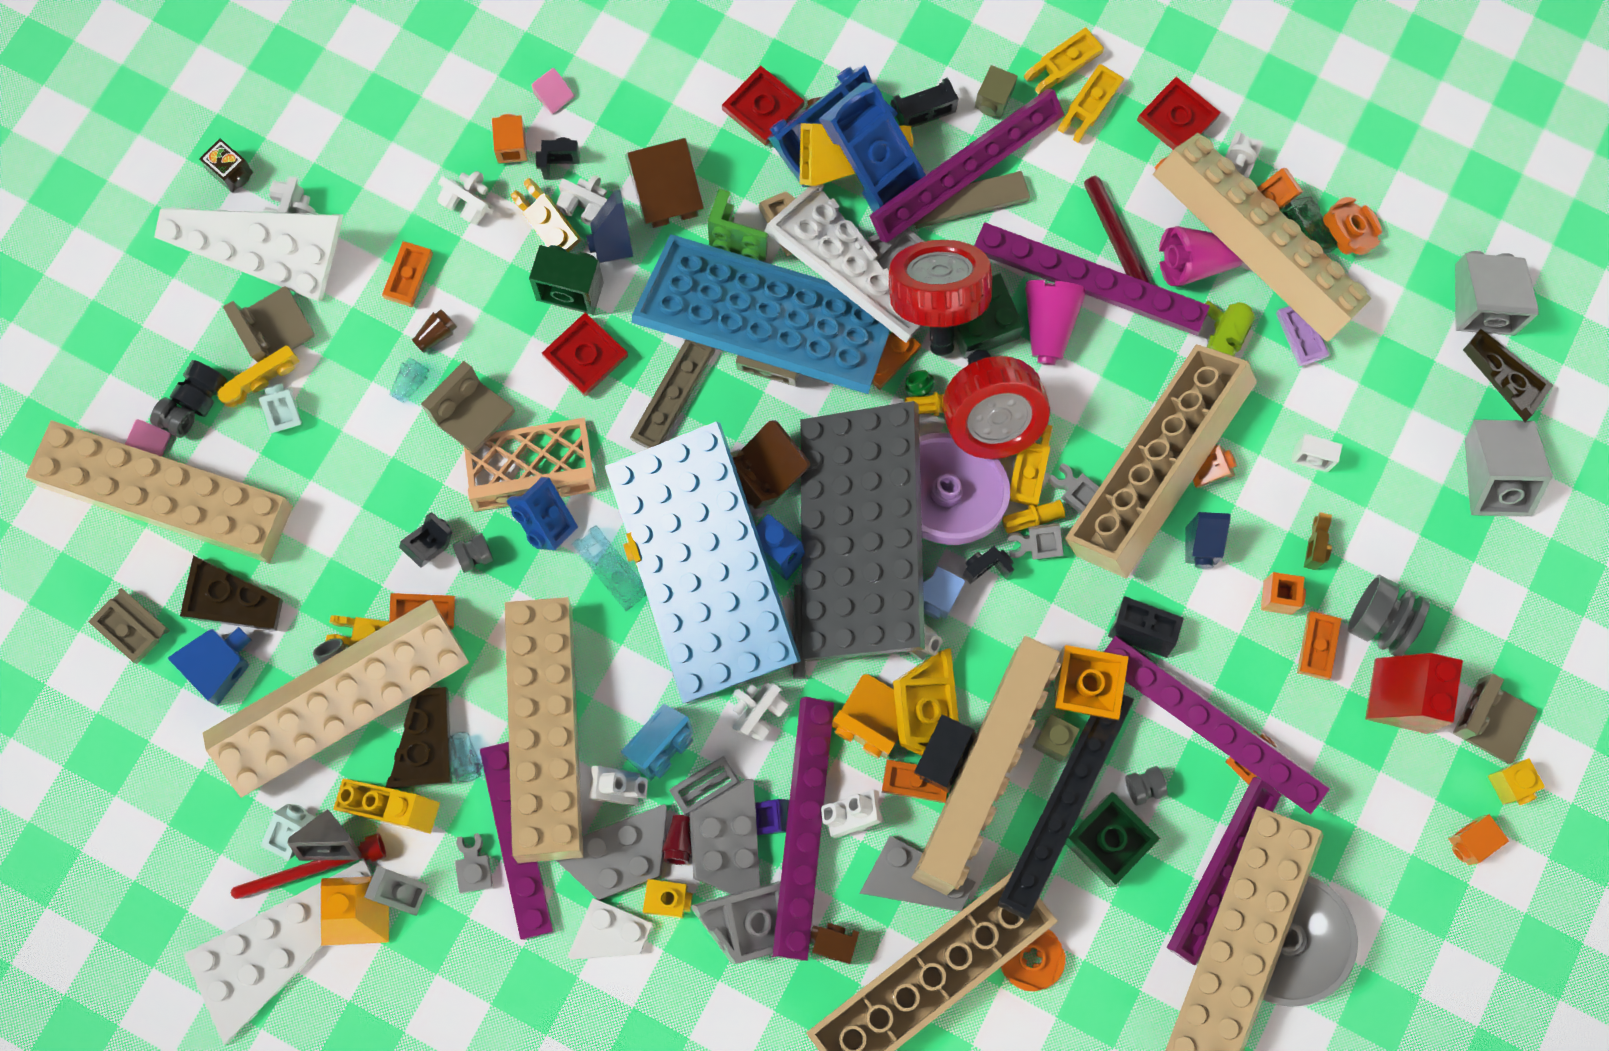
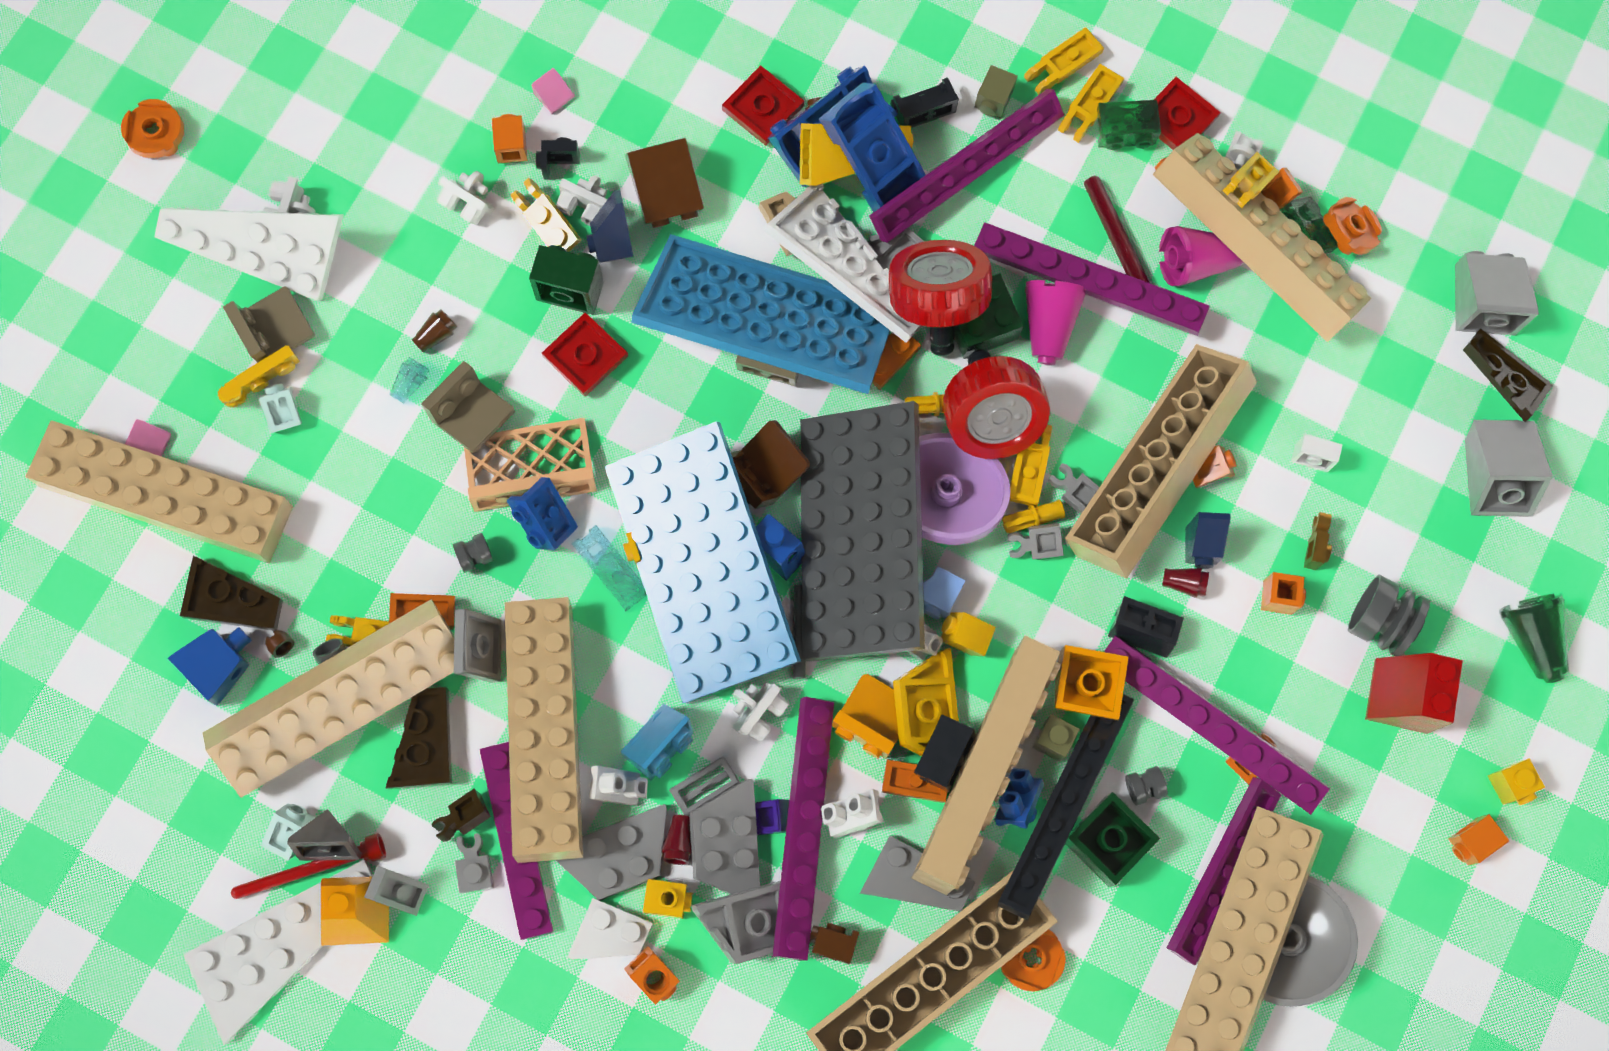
dark tan plate [88,588,170,664] -> none
dark grey wheel [150,397,195,438] -> none
black wheel [169,360,228,417] -> none
dark brown brick [199,138,253,193] -> none
yellow slope [333,778,440,834] -> none
orange plate [382,241,433,308] -> none
black bracket [399,512,453,568] -> none
clear light blue cone [450,732,483,782] -> none
dark tan tile [630,339,715,449] -> none
bright green bracket [708,189,768,261] -> none
green plate [905,370,935,396] -> none
dark tan tile [914,171,1030,229] -> none
black bracket [963,545,1014,585] -> none
lime piece [1205,301,1255,357] -> none
lavender plate [1276,306,1329,367] -> none
orange plate [1297,611,1342,681] -> none
dark tan bracket [1452,673,1537,764] -> none
none -> orange plate [121,99,184,158]
none -> reddish brown hinge [265,630,294,658]
none -> dark brown plate [431,788,491,842]
none -> light grey plate [454,609,502,683]
none -> orange brick [624,946,680,1005]
none -> yellow brick [941,612,996,656]
none -> blue hips [995,768,1044,829]
none -> clear green bracket [1097,100,1161,150]
none -> dark red cone [1162,568,1210,599]
none -> yellow hinge [1223,152,1279,208]
none -> clear green cone [1499,593,1569,683]

